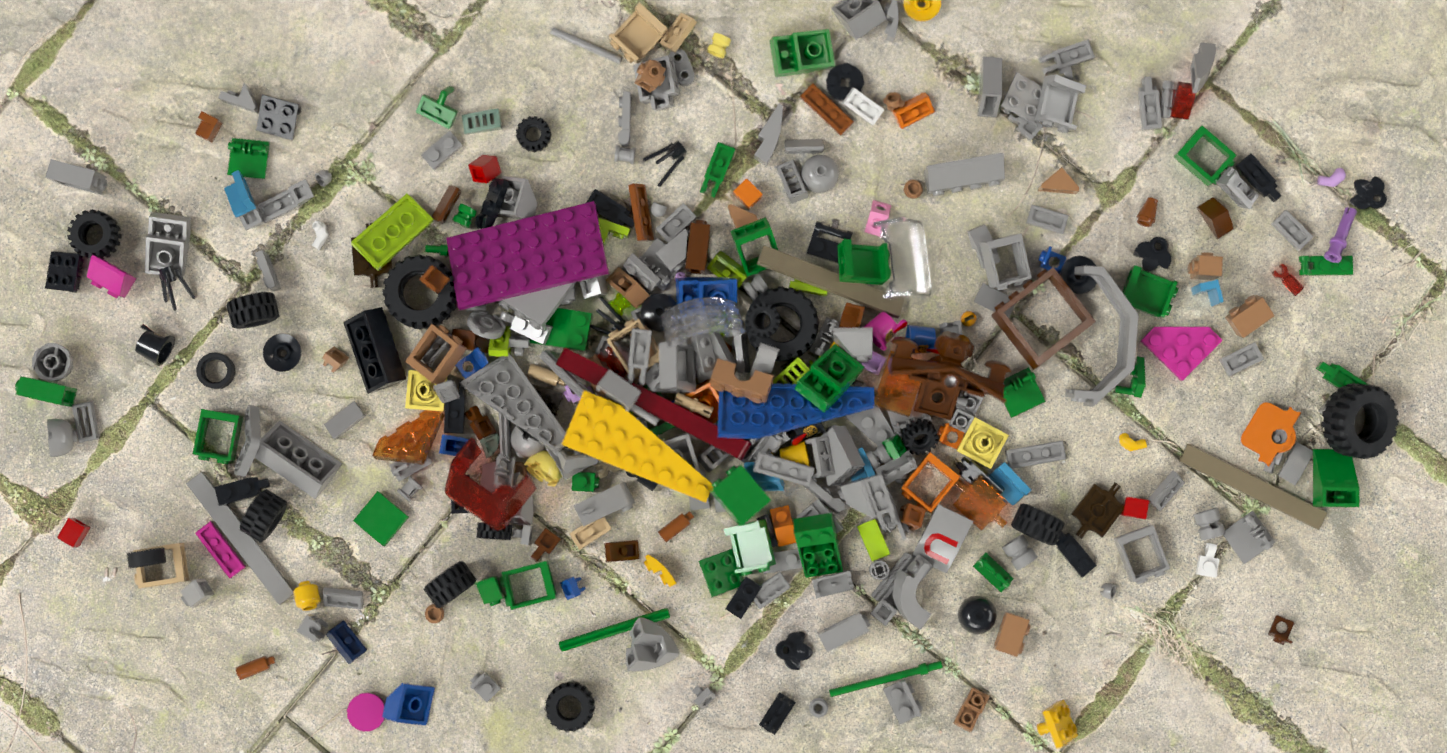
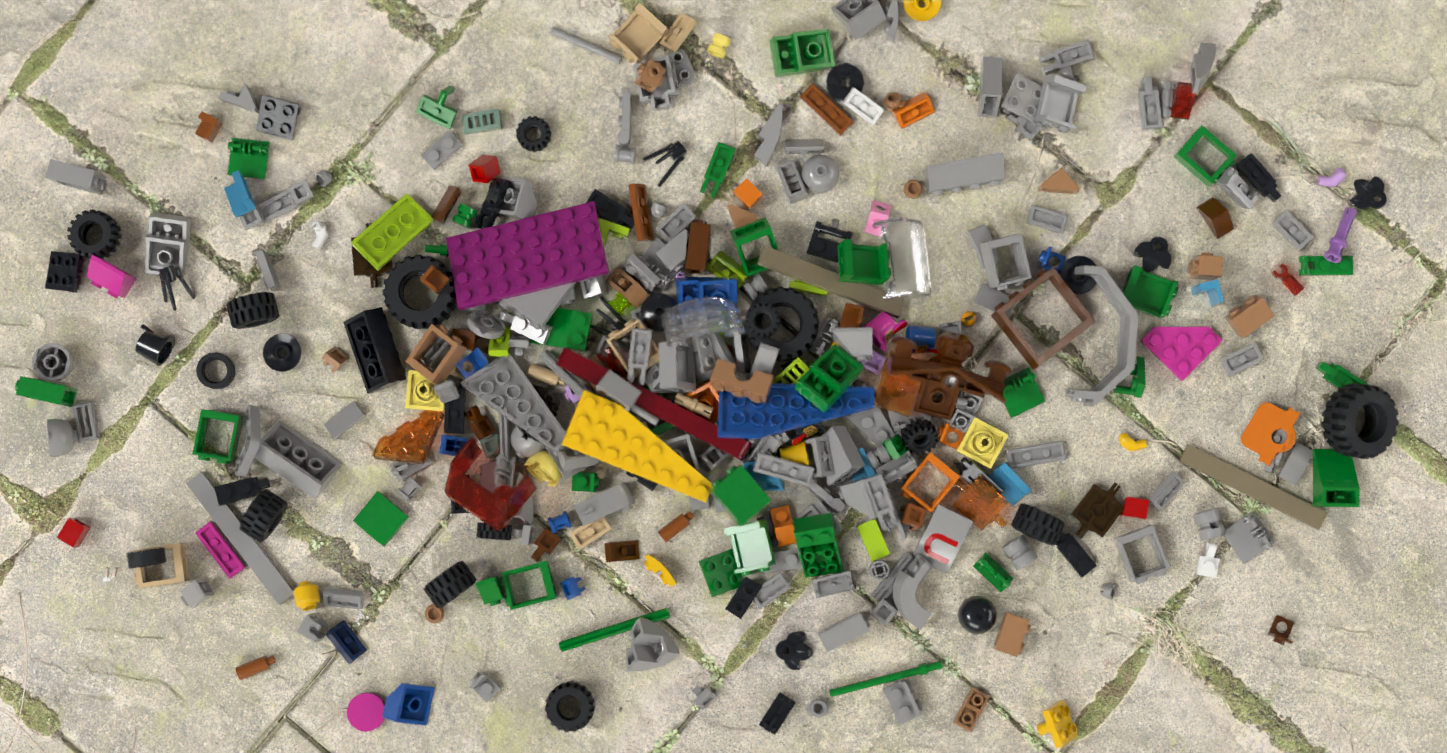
dark orange cone [1137,197,1158,227] -> none
none -> blue bush [548,511,572,534]

